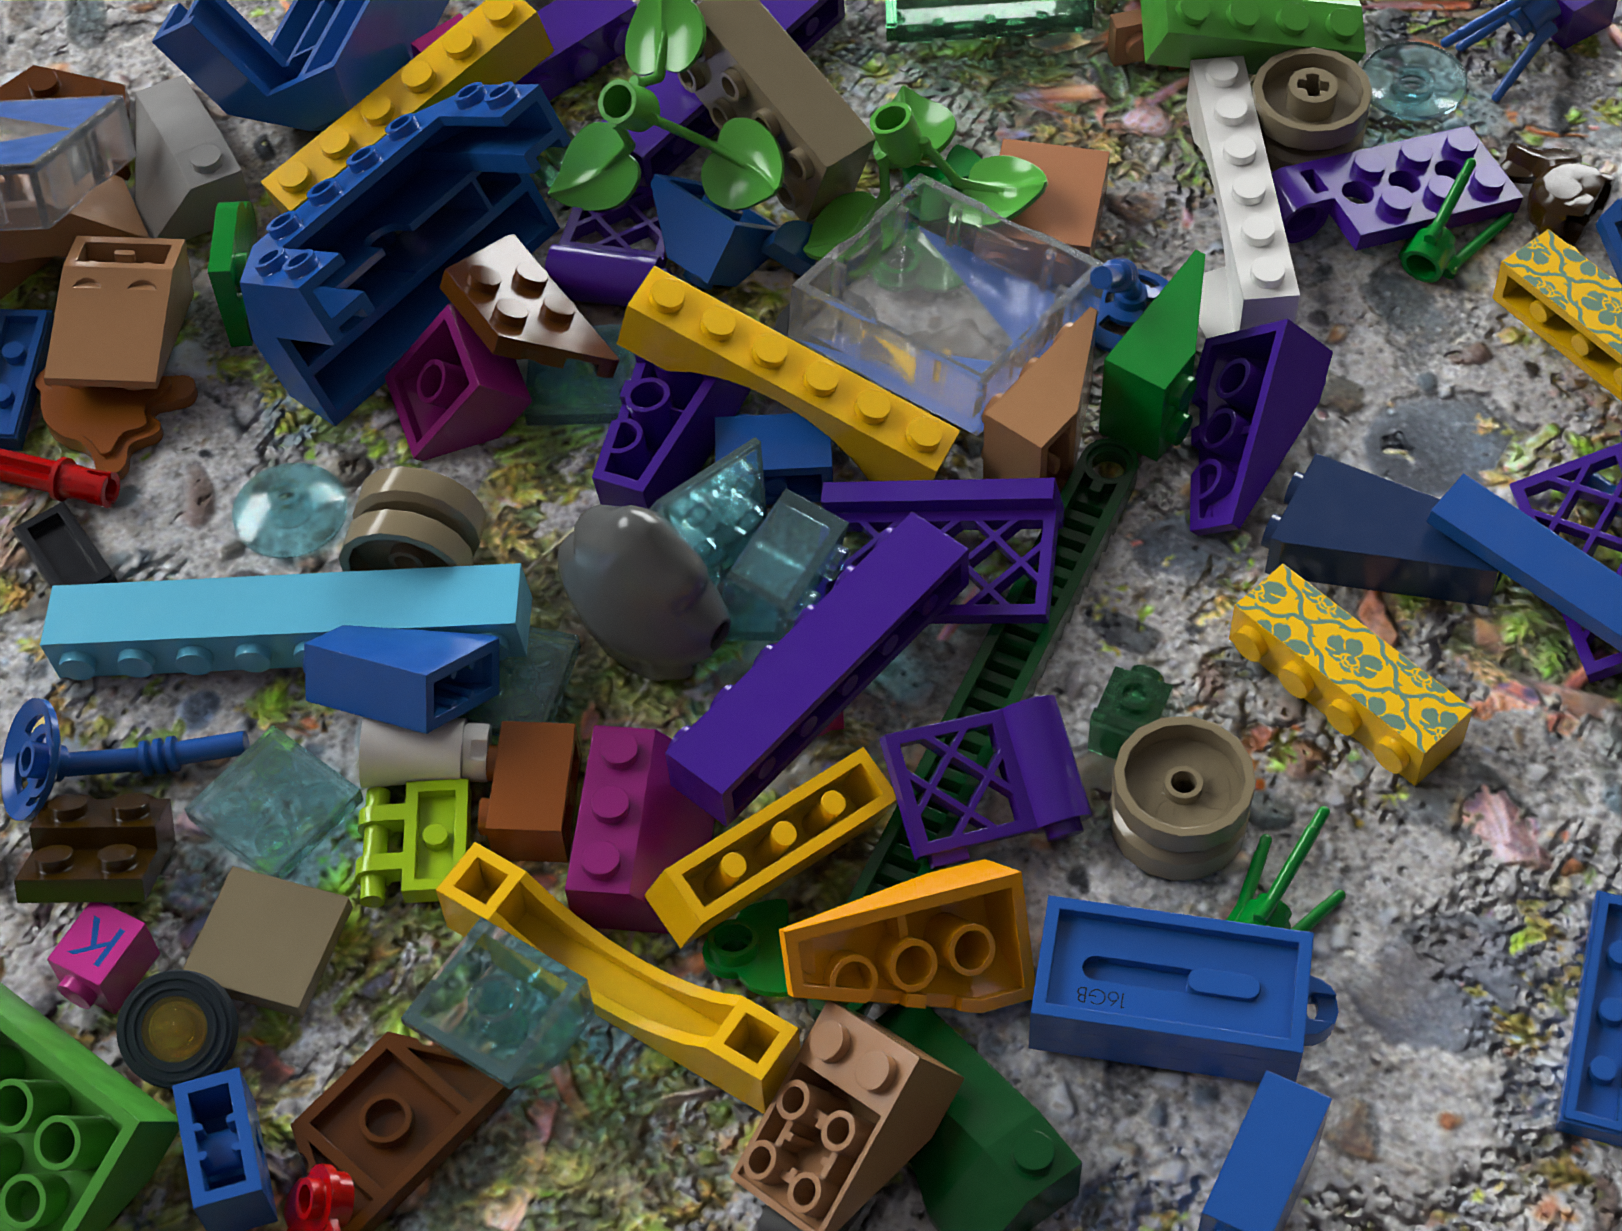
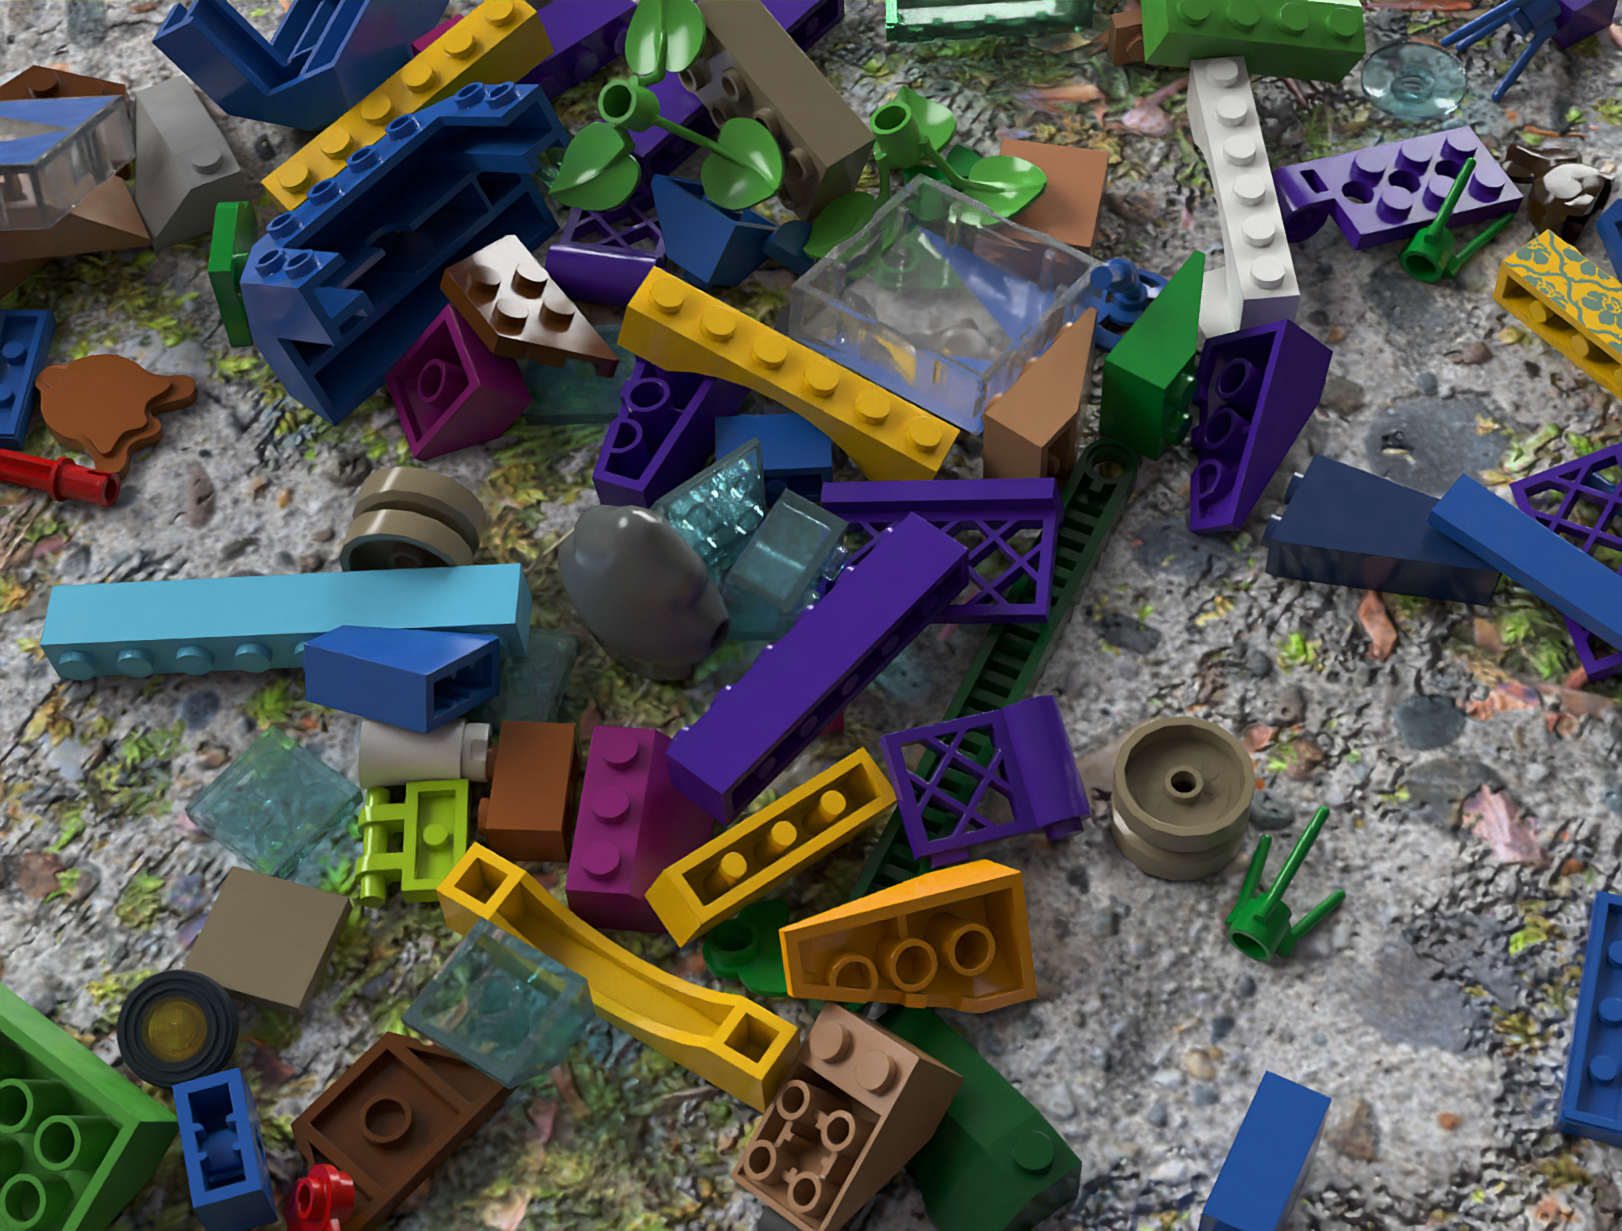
blue dish [1,698,250,821] -> none
black tile [12,501,118,590] -> none
dark brown plate [14,793,176,903] -> none
medium nougat slope [44,236,194,390] -> none
dark pink brick [47,902,160,1015] -> none
clear light blue dish [232,463,348,558] -> none
blue piece [1028,895,1339,1083] -> none
clear green brick [1087,664,1174,760] -> none
yellow brick [1229,564,1473,786] -> none
dark tan wheel [1252,47,1373,172] -> none

